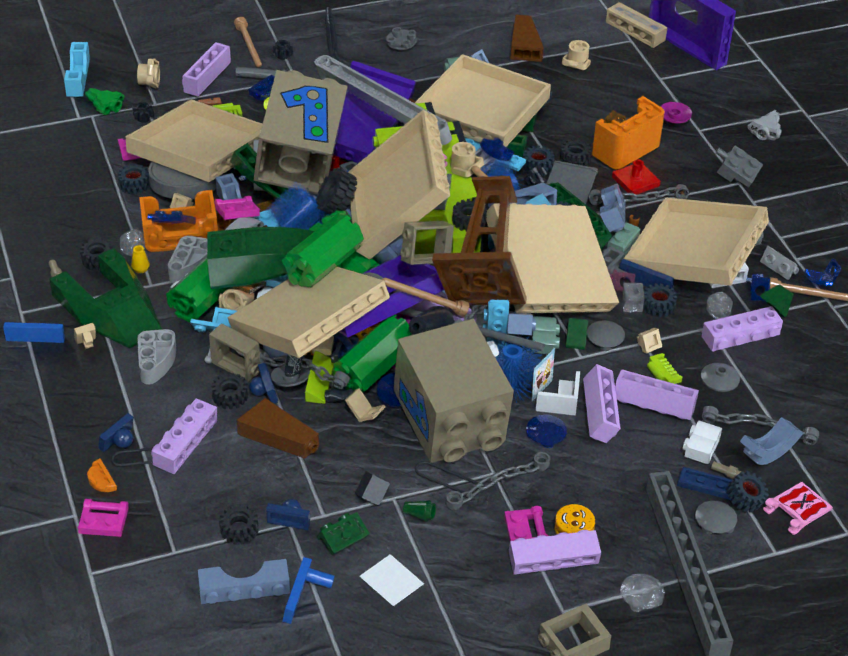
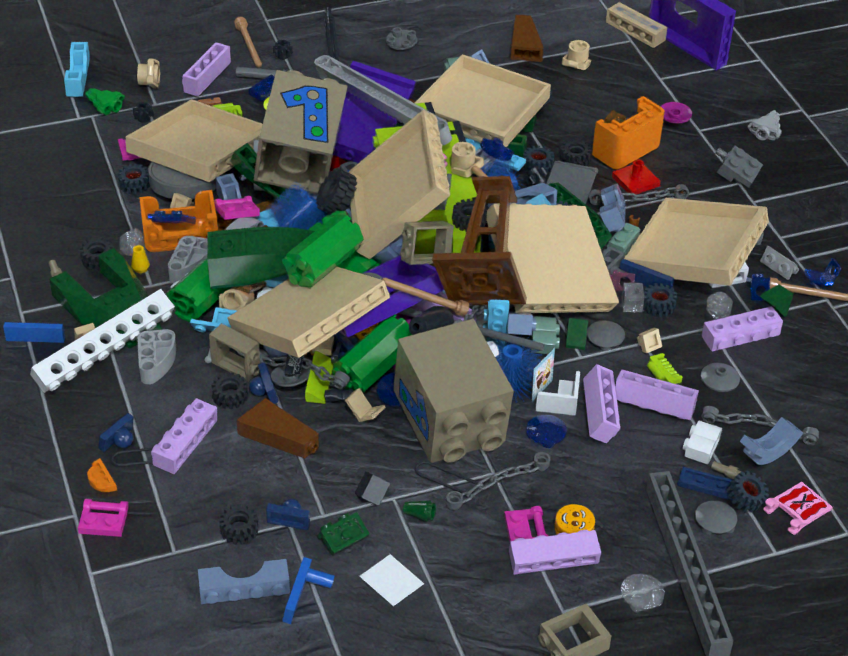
none -> white brick [30,289,175,393]

